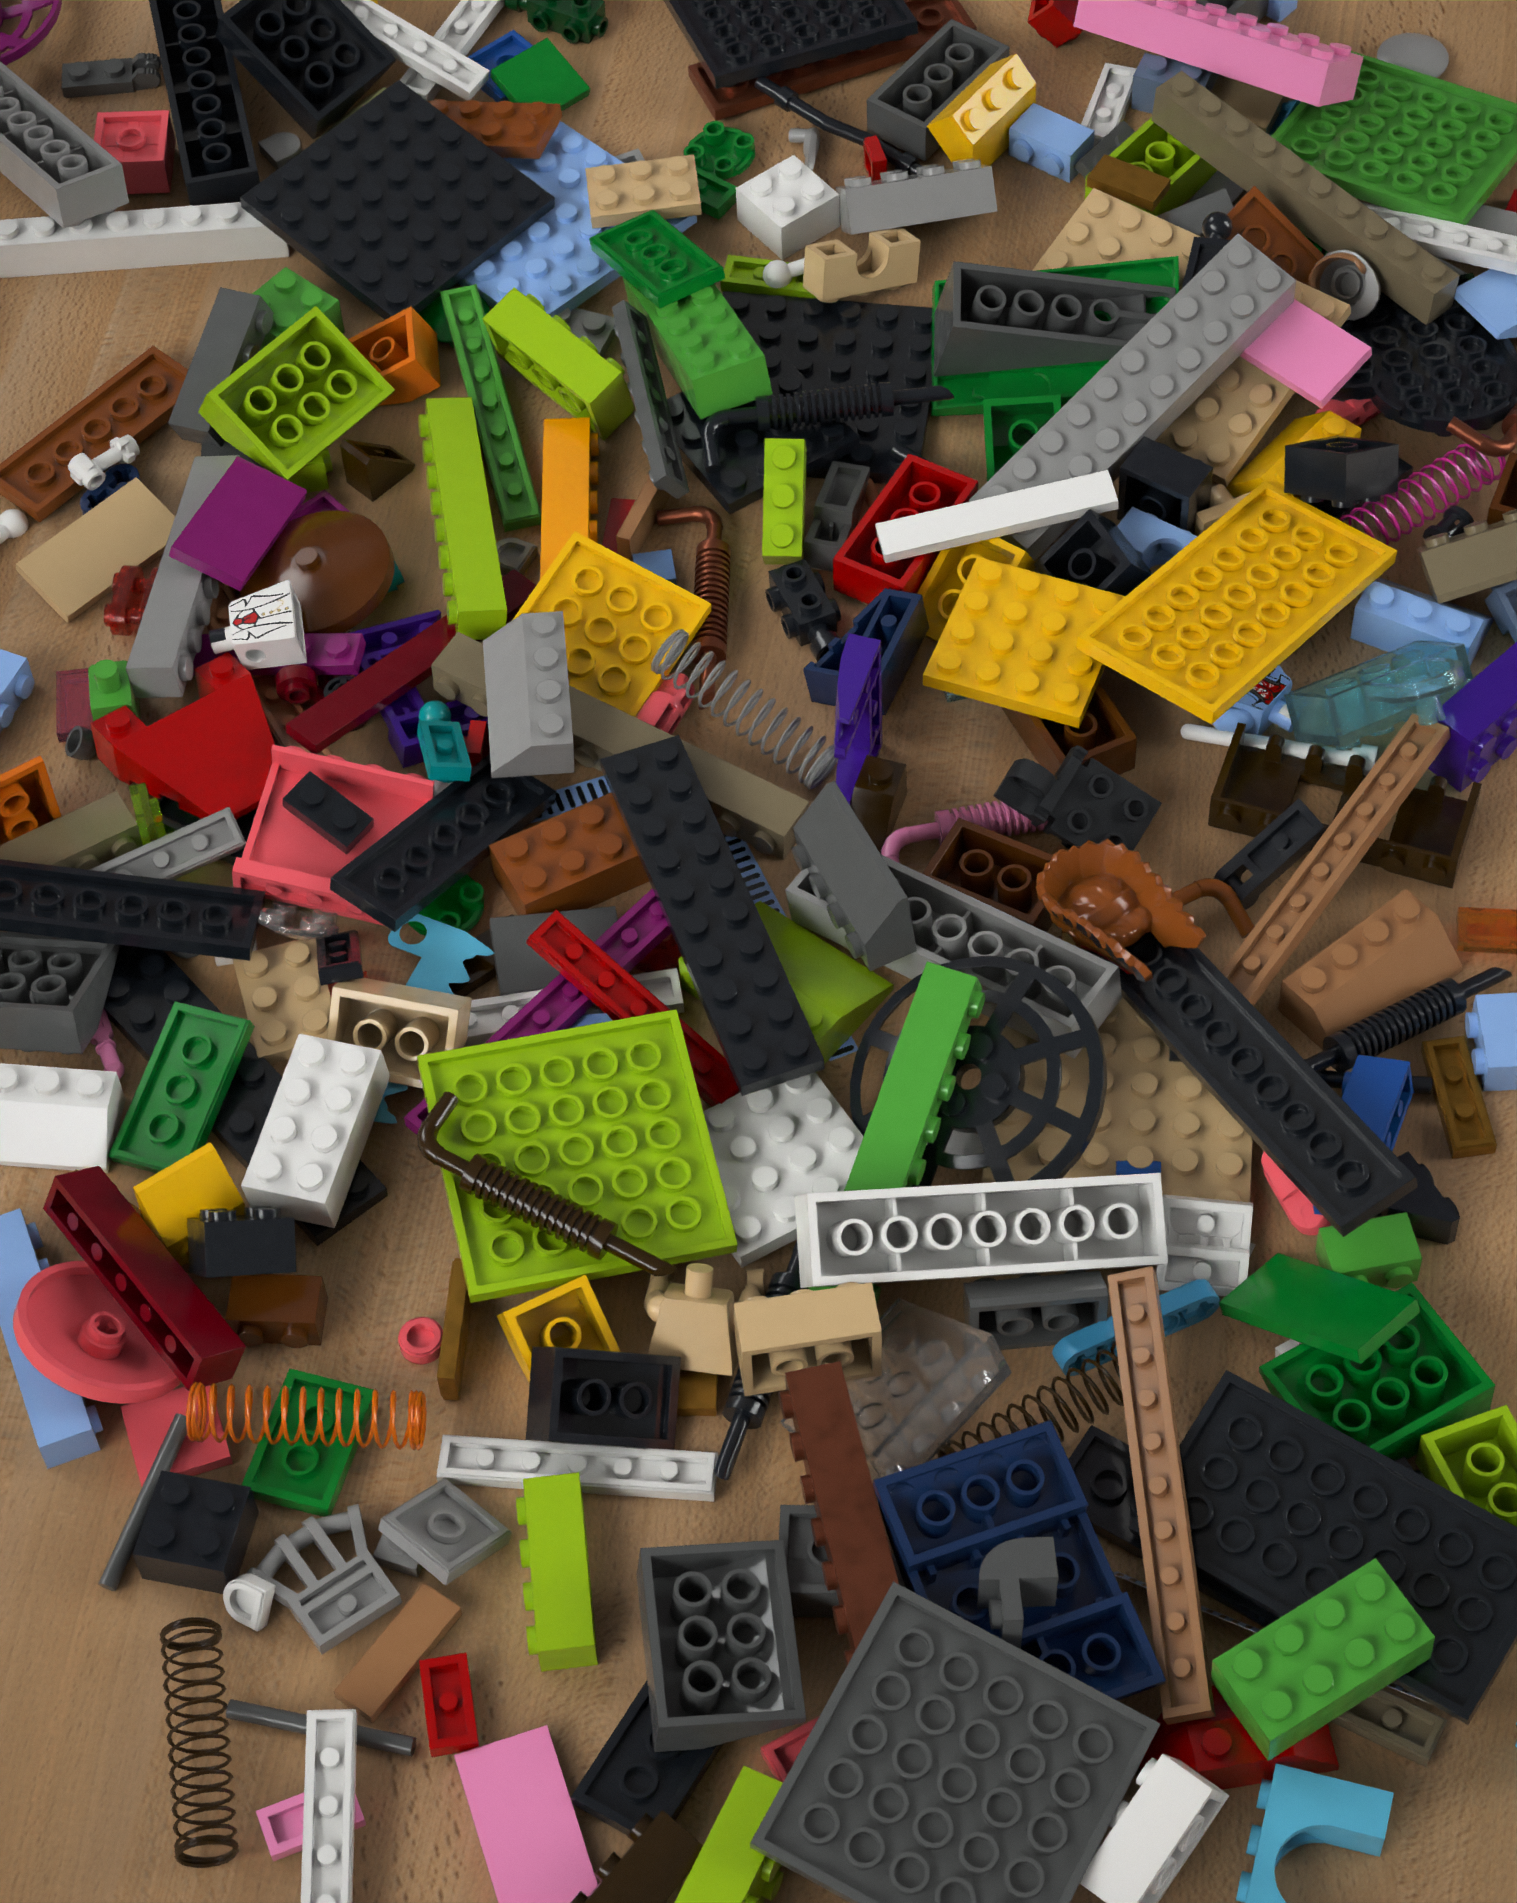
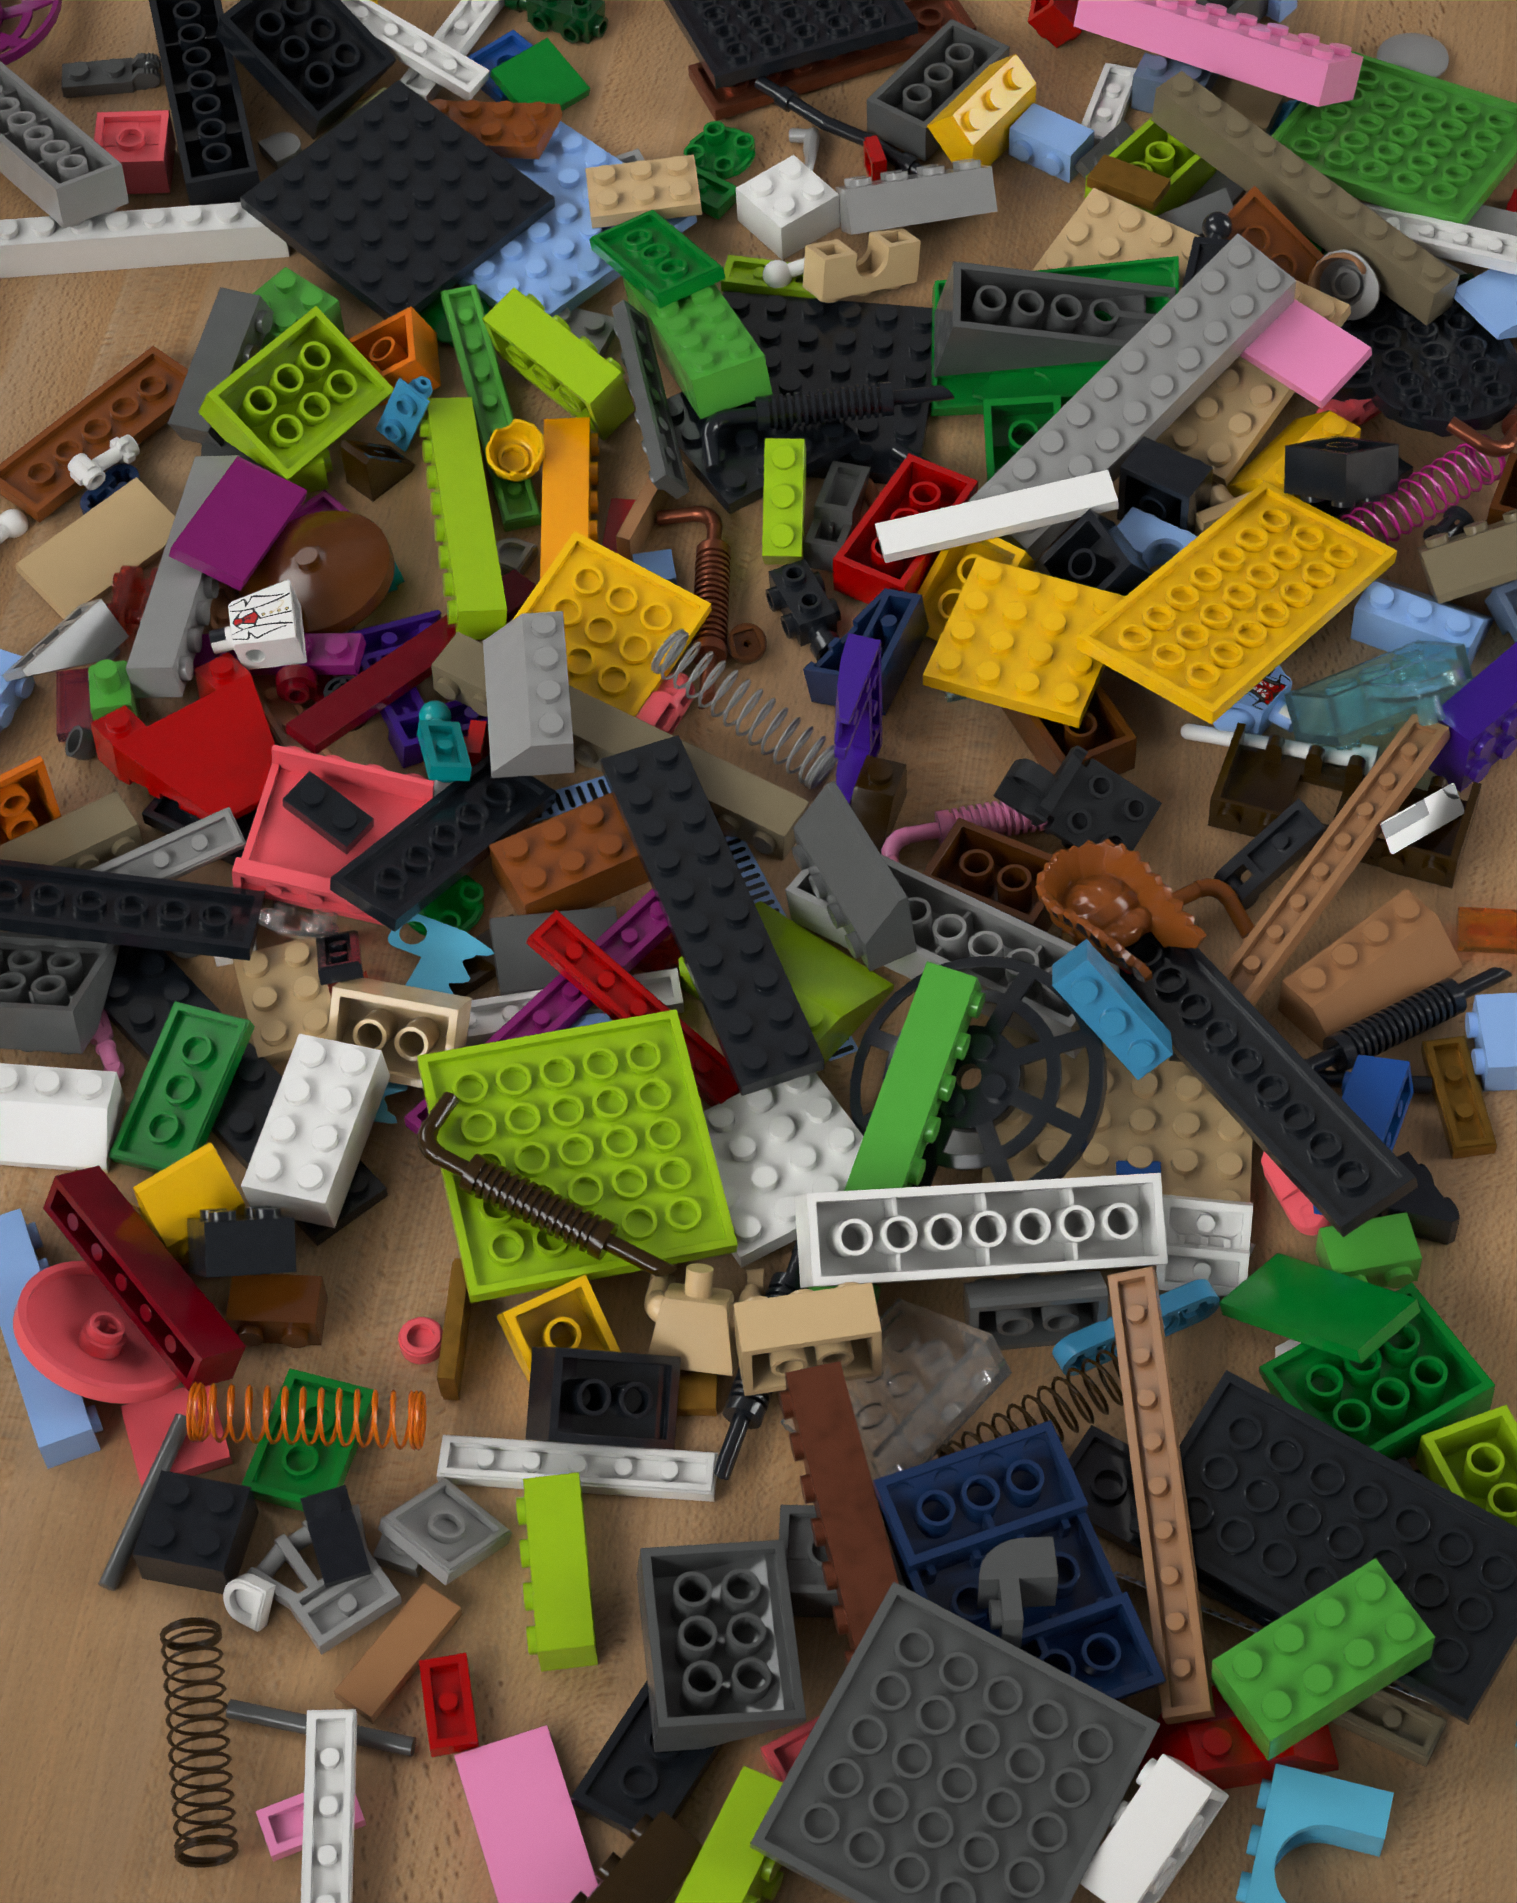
clear neon green plate [129,783,166,845] -> none
none -> light grey slope [2,599,129,682]
none -> black slope [300,1485,372,1588]
none -> dark azure hinge [376,376,433,452]
none -> yellow hair [485,419,545,482]
none -> reddish brown tile [727,623,767,664]
none -> dark azure brick [1052,939,1173,1080]
none -> white sticker [1380,783,1464,854]

